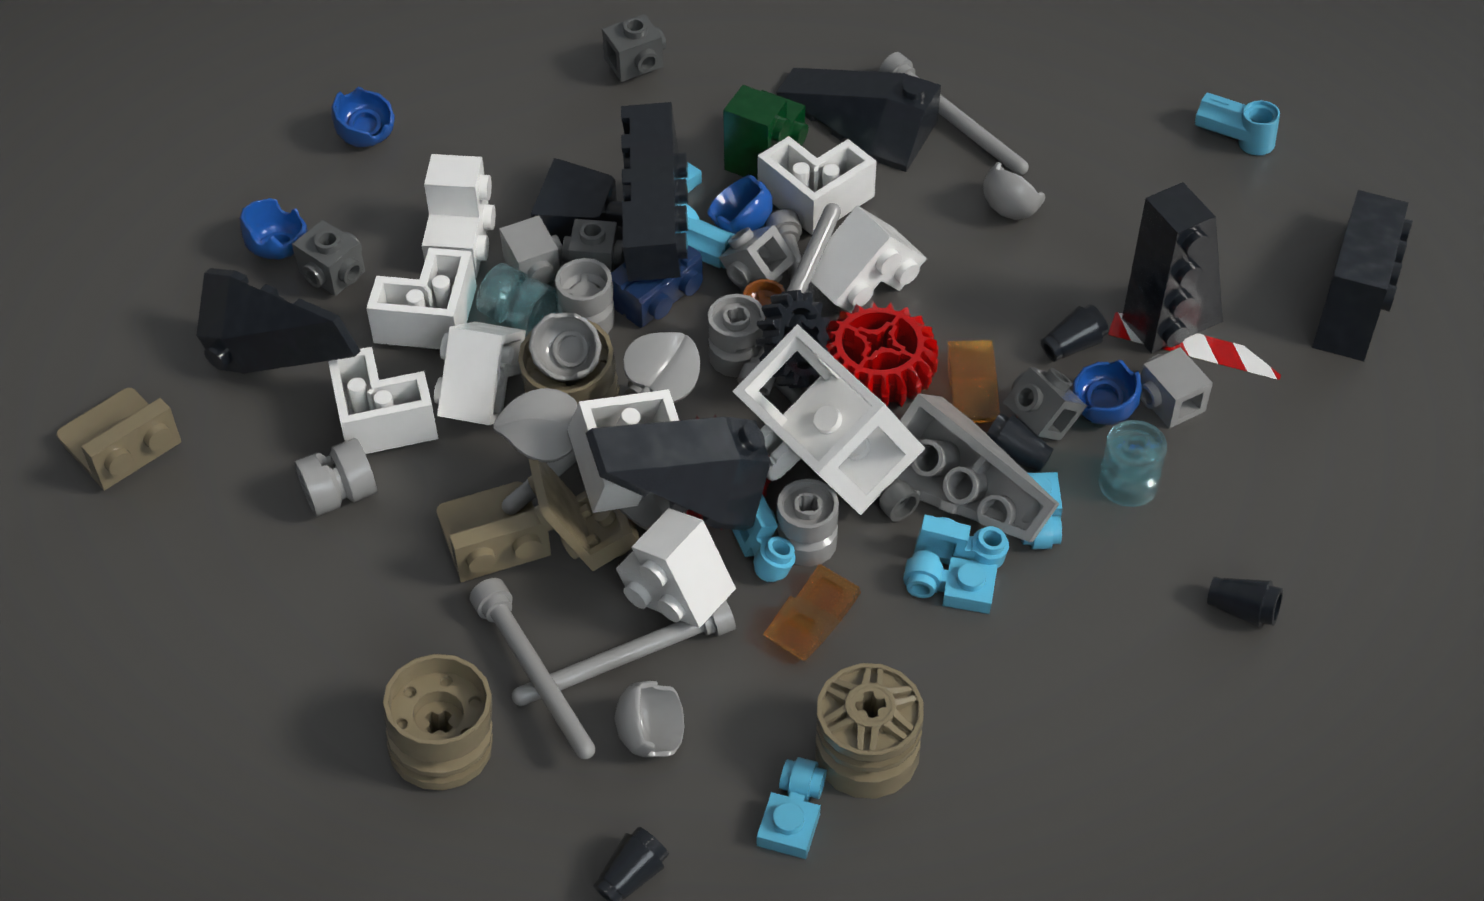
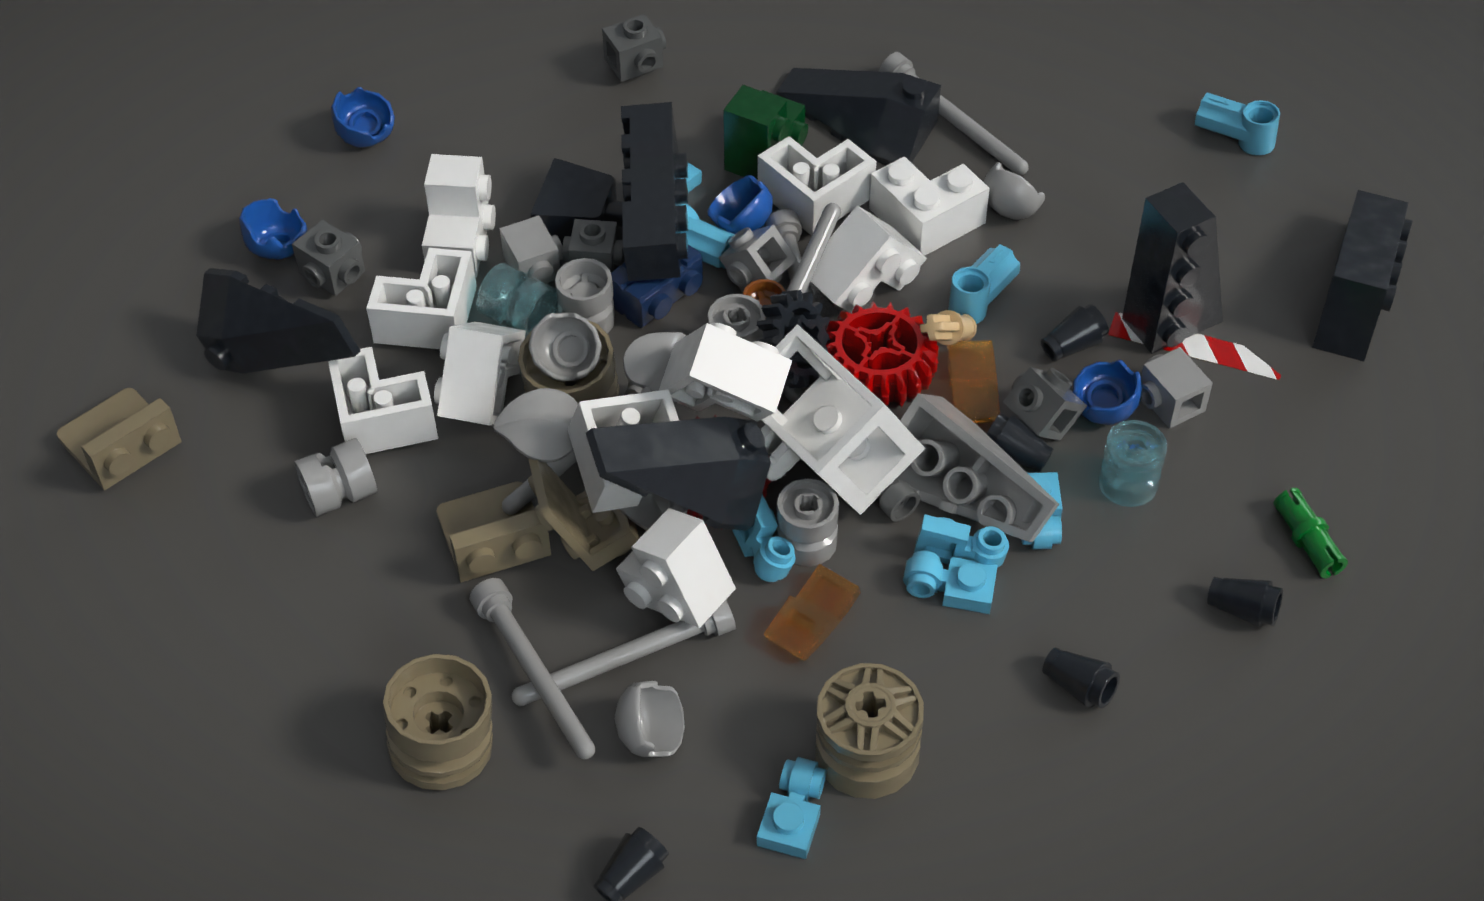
none -> white brick [659,323,792,421]
none -> white brick [869,156,990,256]
none -> tan axle [920,310,977,345]
none -> medium azure piece [948,244,1020,324]
none -> black cone [1042,648,1120,708]
none -> green pin [1273,488,1348,578]

